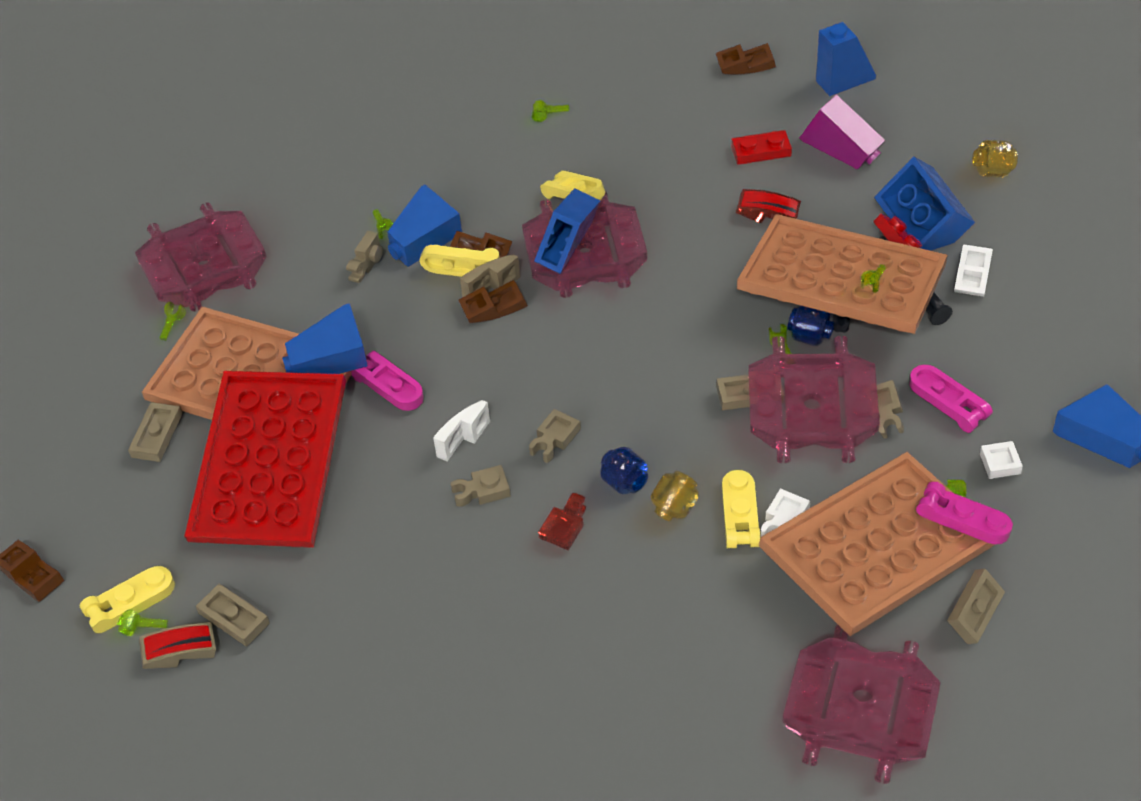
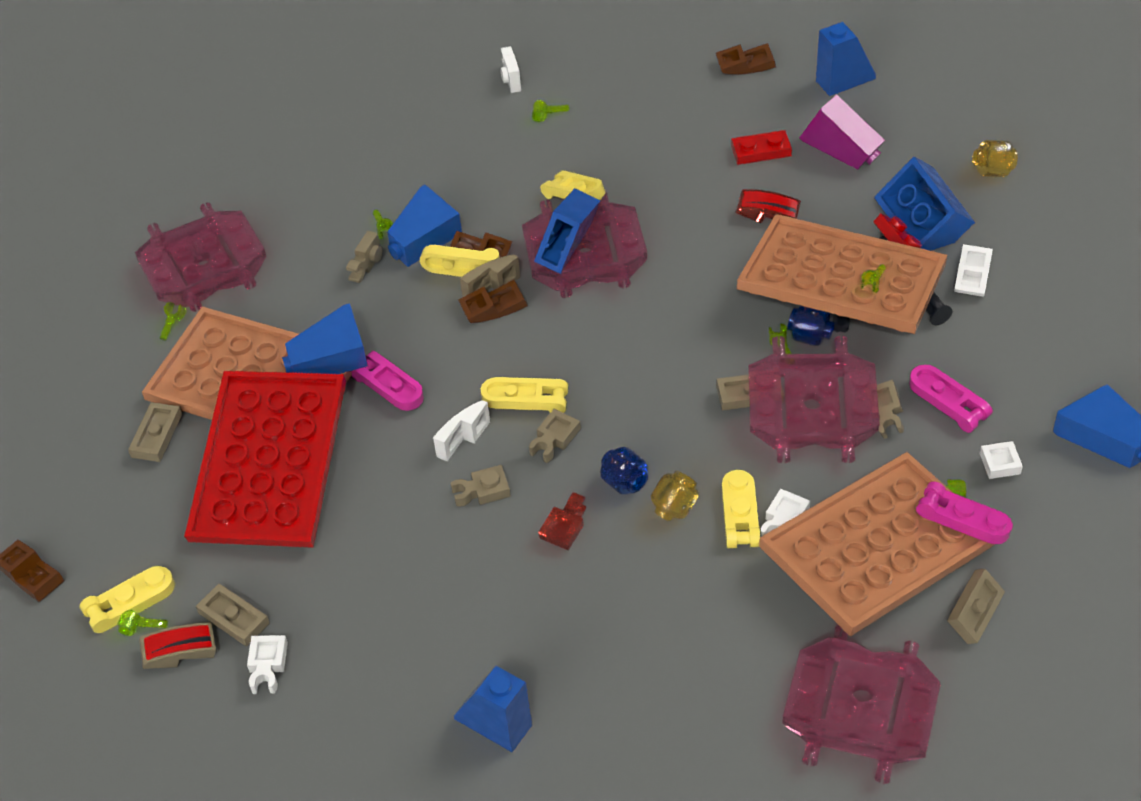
none -> white plate [247,635,288,694]
none -> blue slope [454,666,532,752]
none -> light yellow plate [480,377,569,413]
none -> white plate [501,46,521,93]

